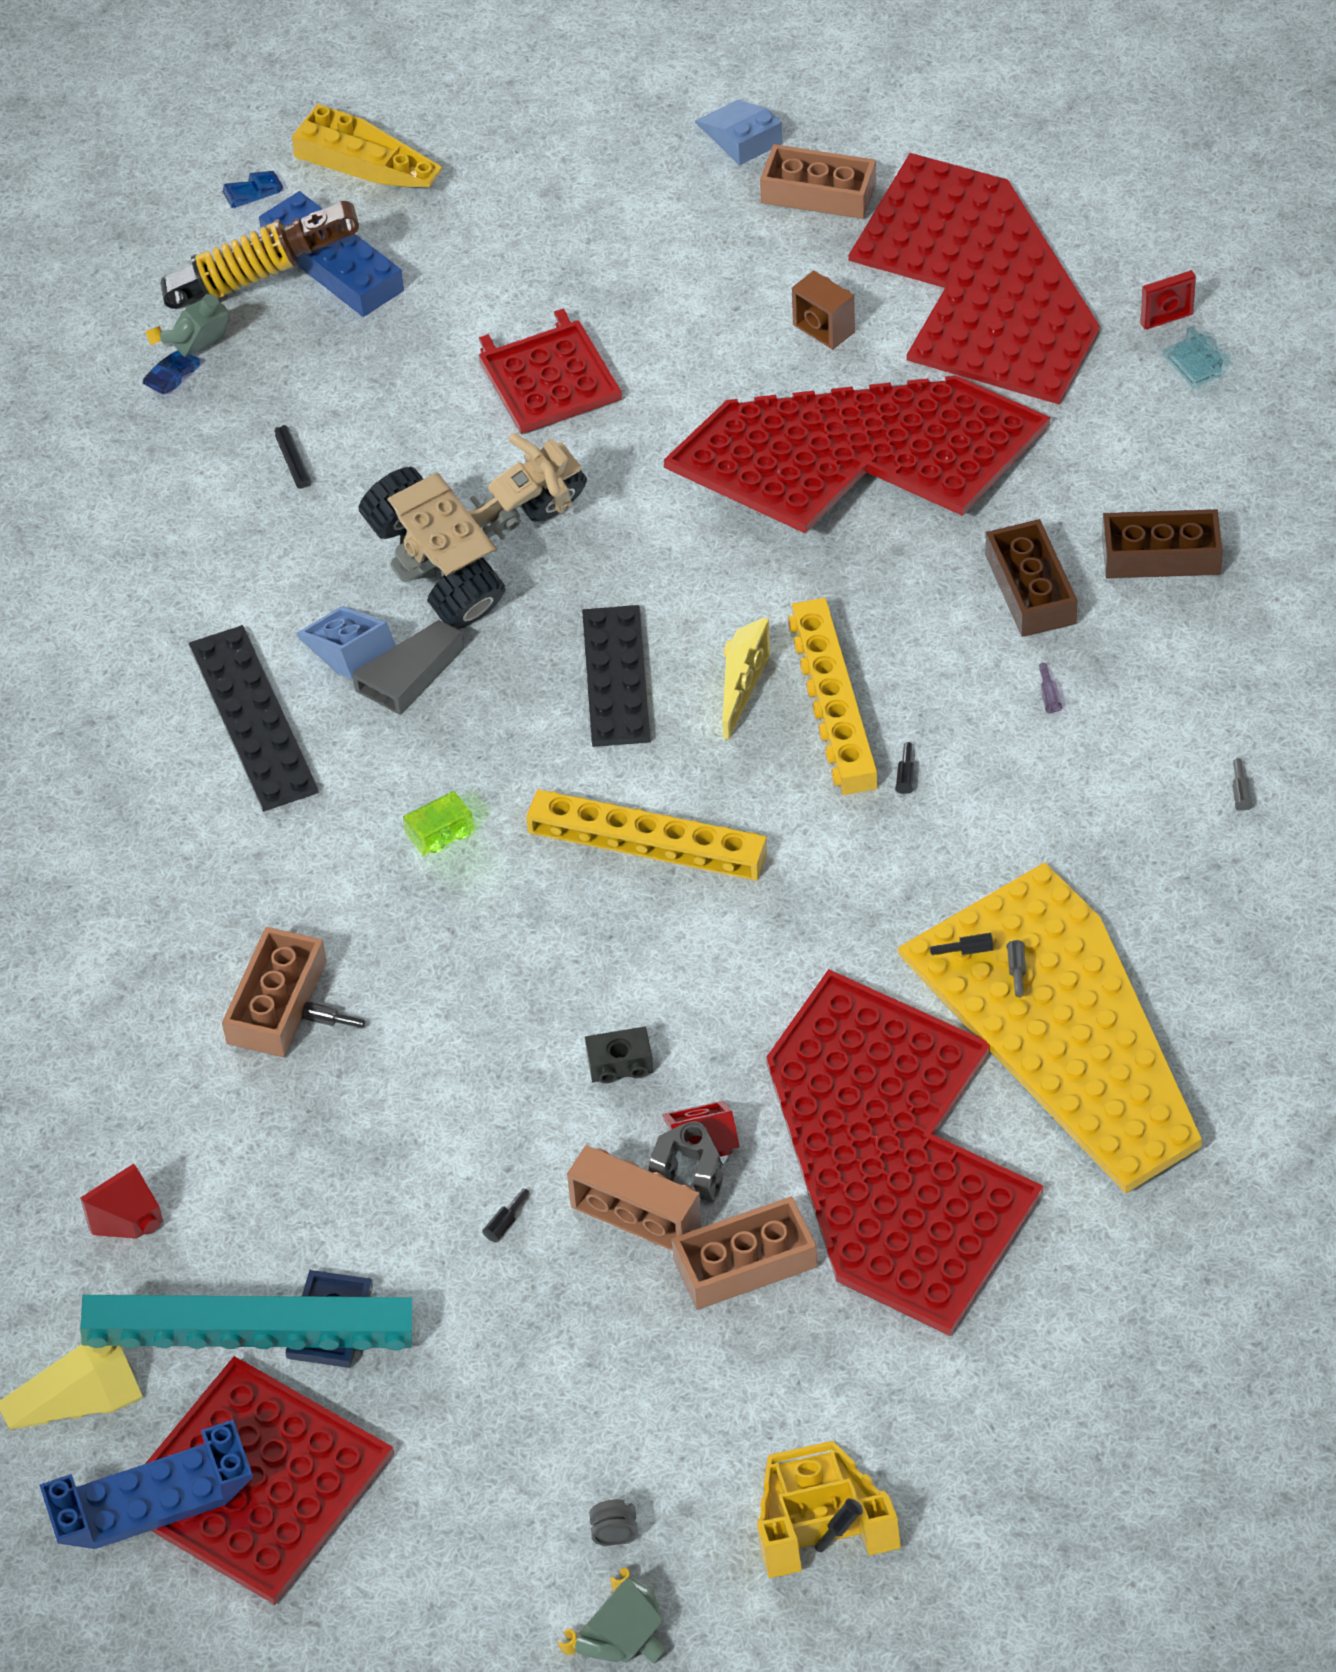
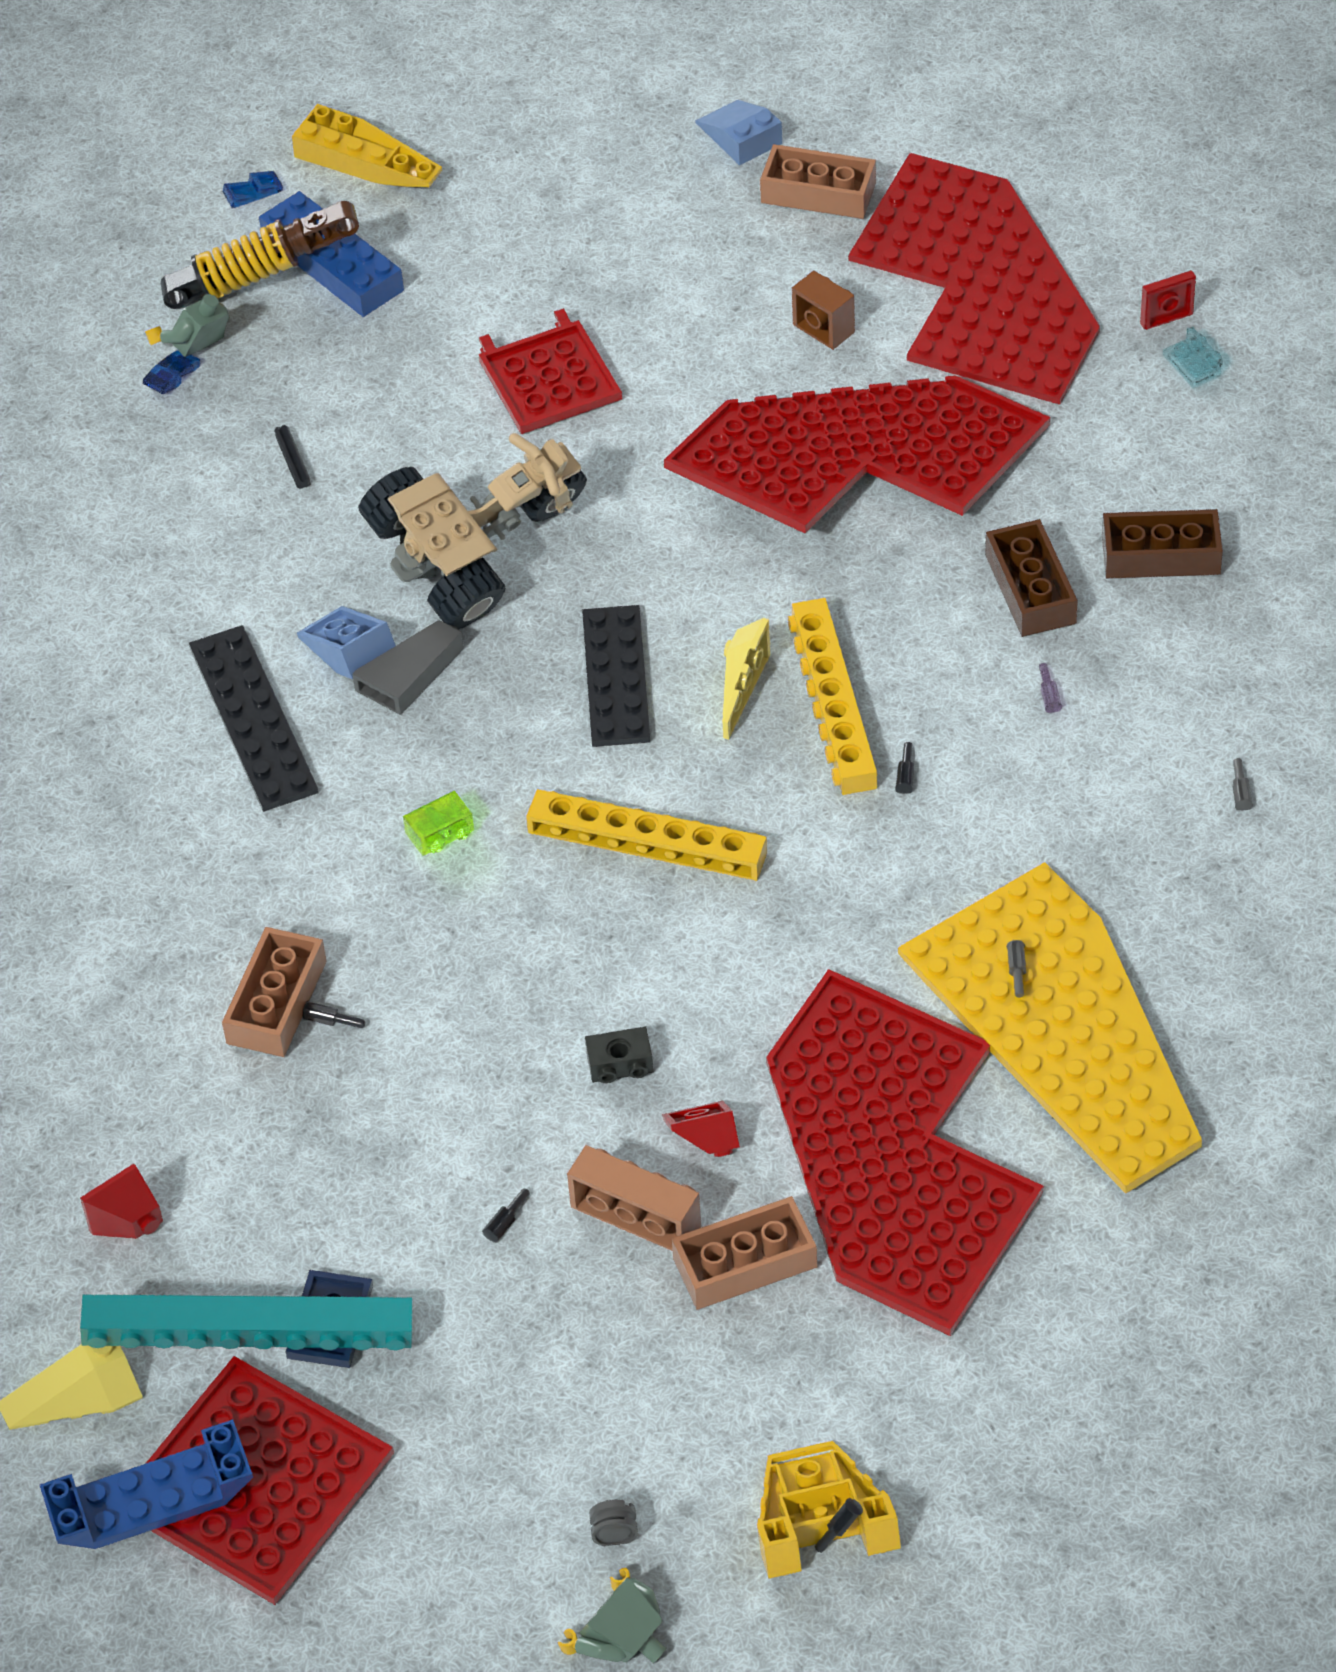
dark grey piece [648,1121,723,1202] -> none
black axle [930,932,994,955] -> none

